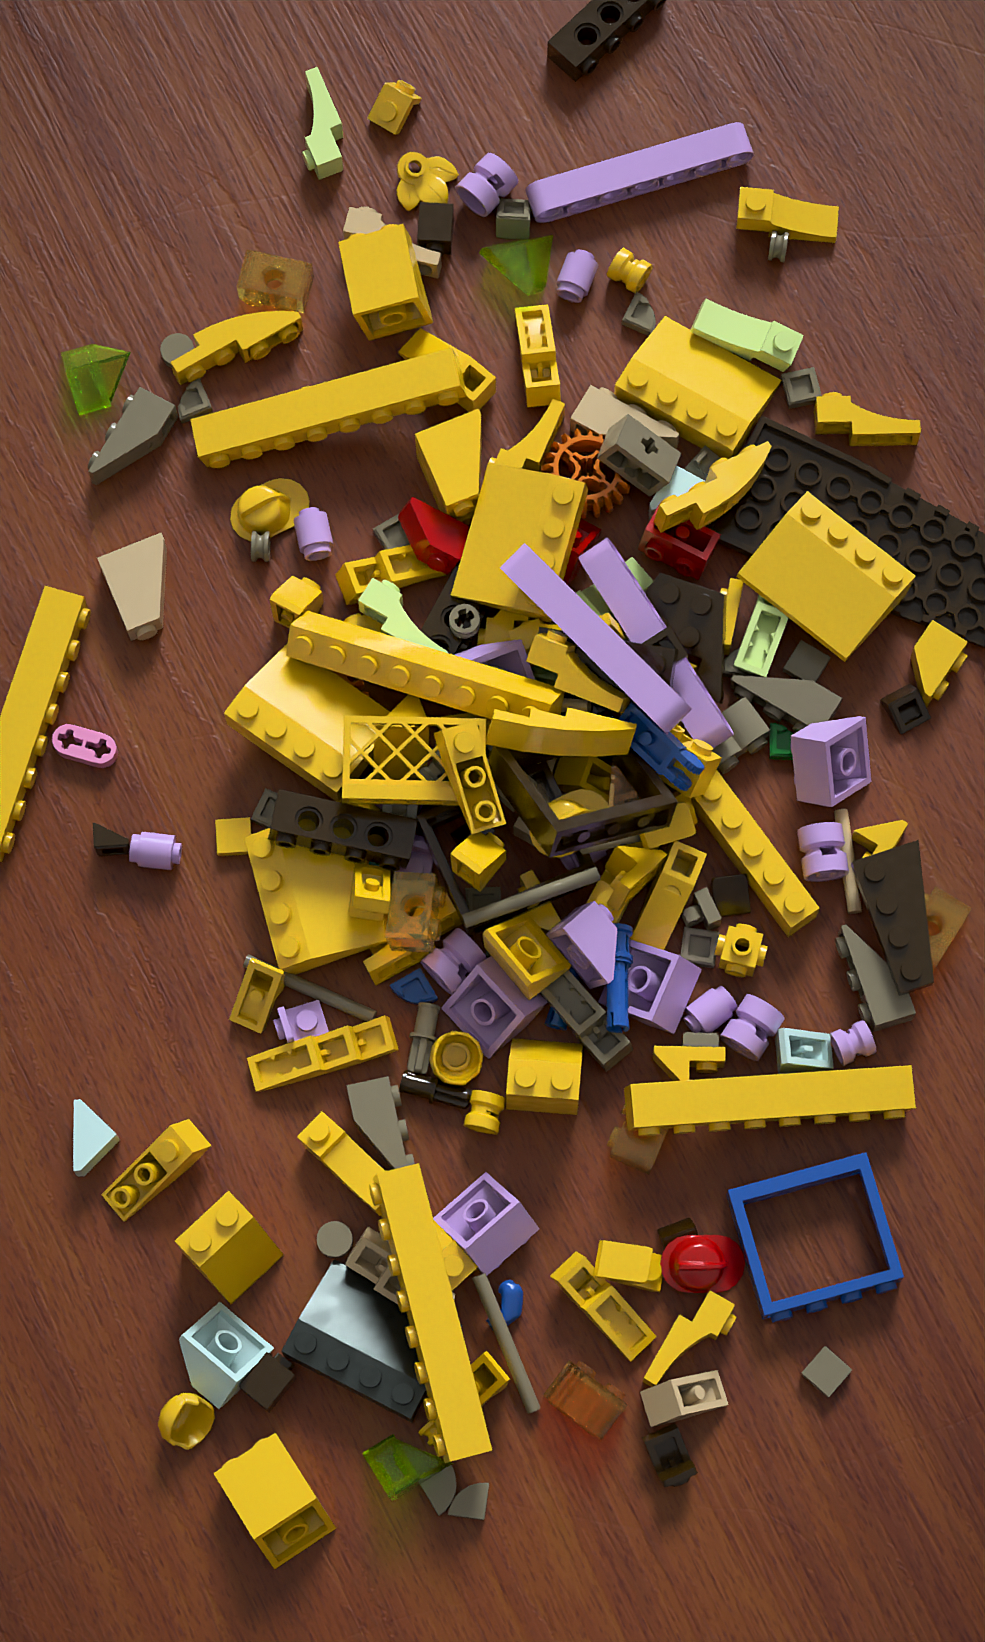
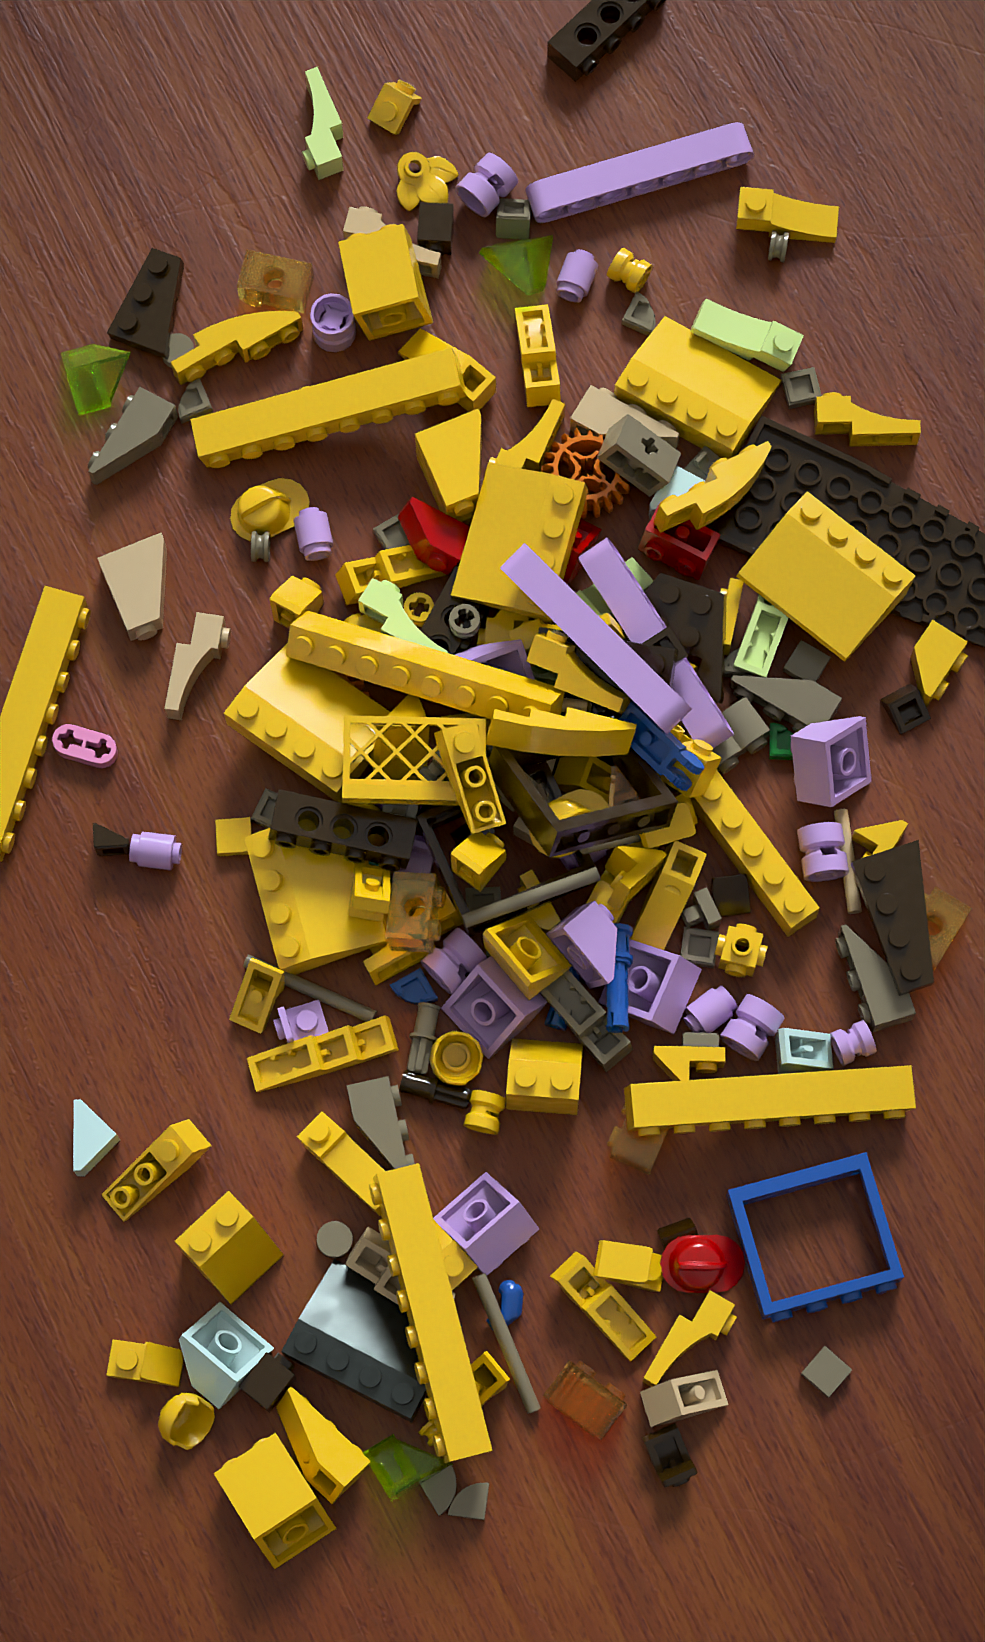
none -> dark brown wing [107,248,184,359]
none -> yellow slope [107,1339,184,1387]
none -> tan slope [164,612,231,720]
none -> yellow slope [276,1387,371,1504]
none -> lavender wheel [310,293,356,352]
none -> yellow bush [404,592,434,627]

